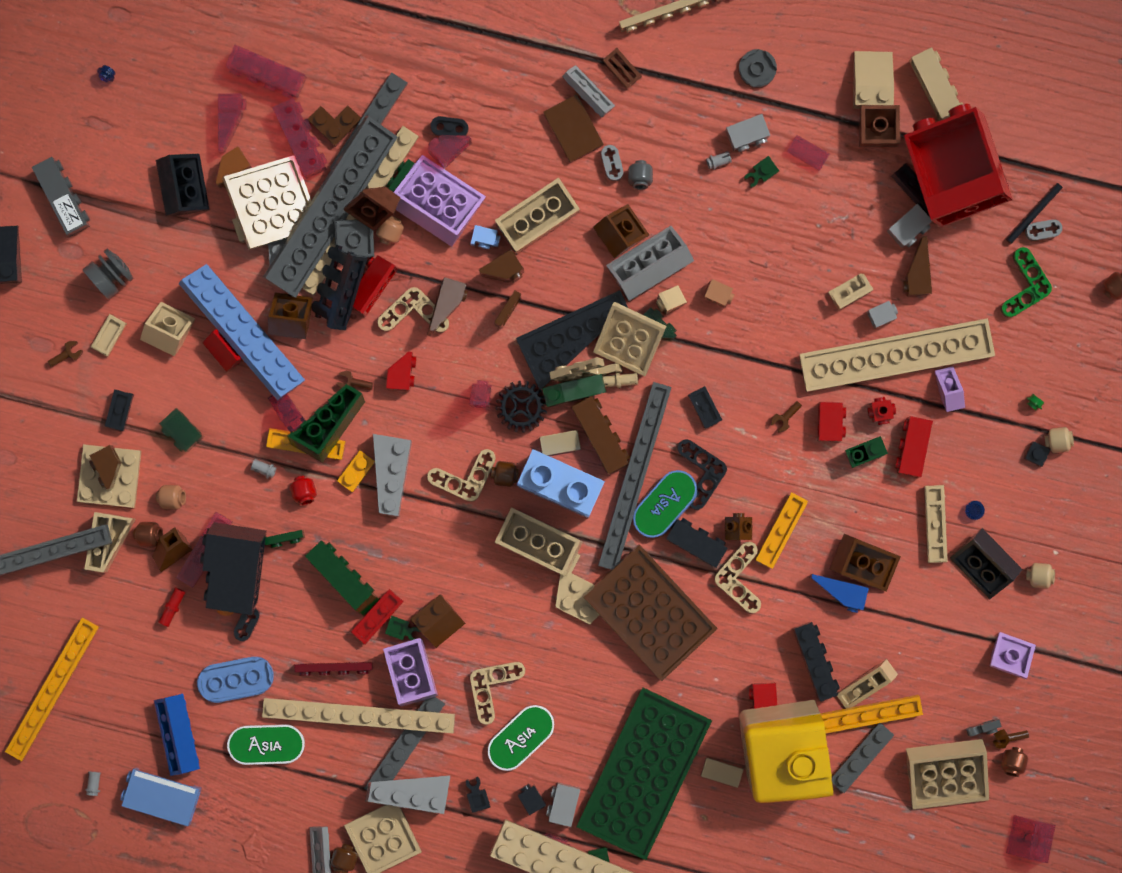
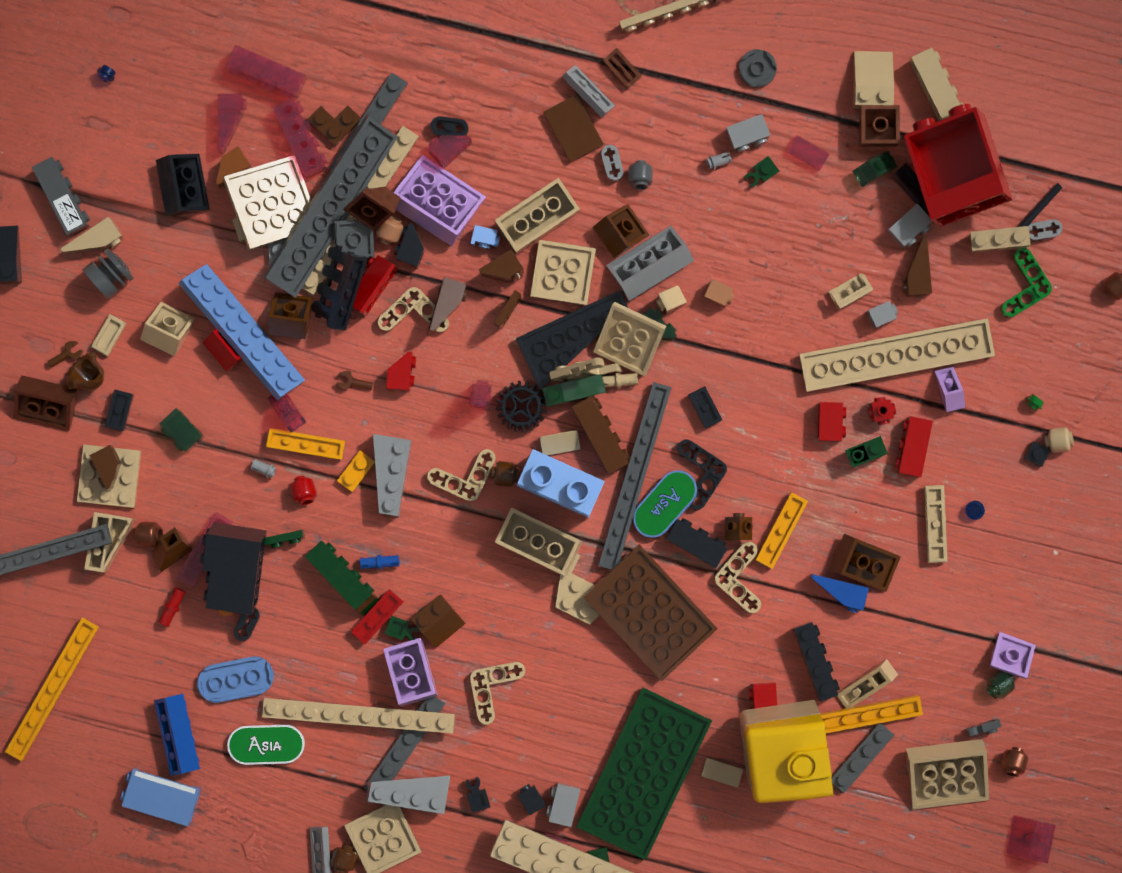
light grey pin [85,771,101,796] -> none
nougat head [156,485,186,510] -> none
dark green wedge [287,384,365,463] -> none
dark red plate [294,662,373,676] -> none
dark green plate [387,159,415,192] -> none
green tile [488,705,554,771] -> none
reddish brown bar [771,401,802,432] -> none
black slope [950,528,1023,599] -> none
reddish brown bar [993,729,1029,749] -> none
tan head [1026,563,1055,589] -> none
none -> copper slope [13,375,77,431]
none -> tan slope [61,217,124,254]
none -> reddish brown hair [66,352,104,392]
none -> blue pin [360,555,400,570]
none -> black slope [394,223,425,268]
none -> tan plate [530,240,596,306]
none -> clear green slope [853,151,898,187]
none -> tan brick [970,226,1031,253]
none -> head [986,671,1015,699]

